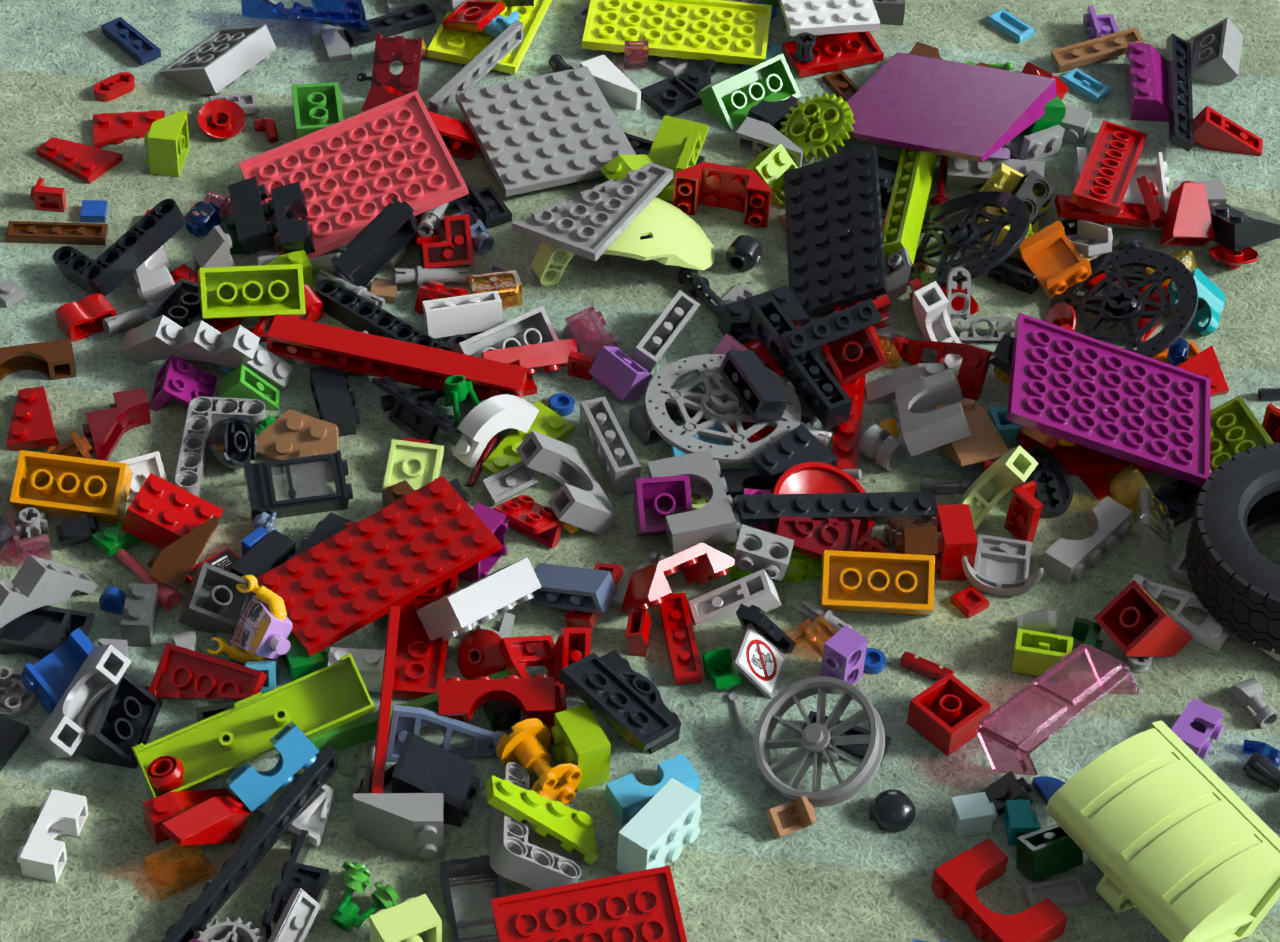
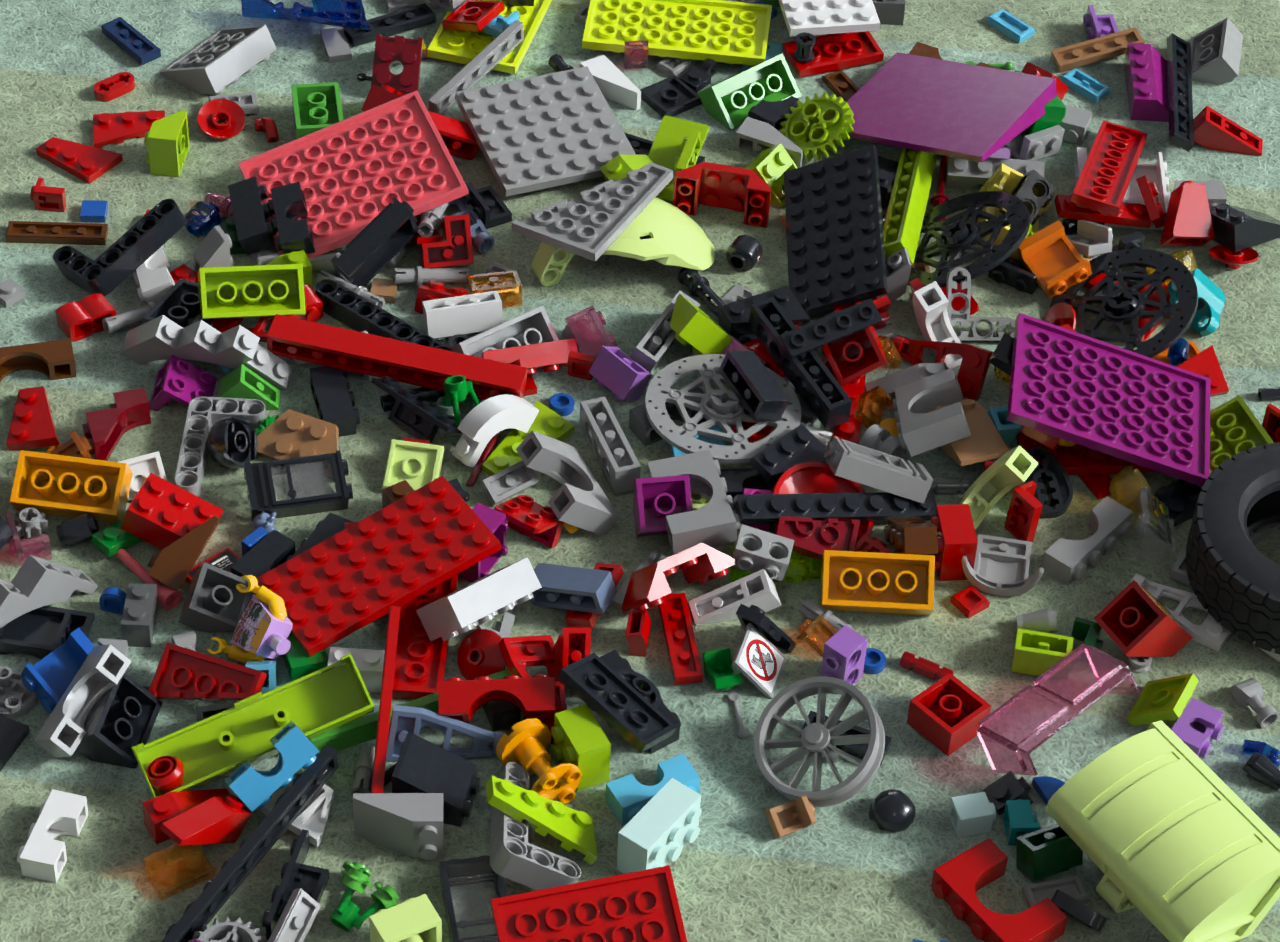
none -> lime slope [670,294,733,355]
none -> light grey door [824,436,933,504]
none -> clear orange bracket [854,386,894,429]
none -> black beam [1051,890,1107,932]
none -> lime plate [1127,673,1199,726]

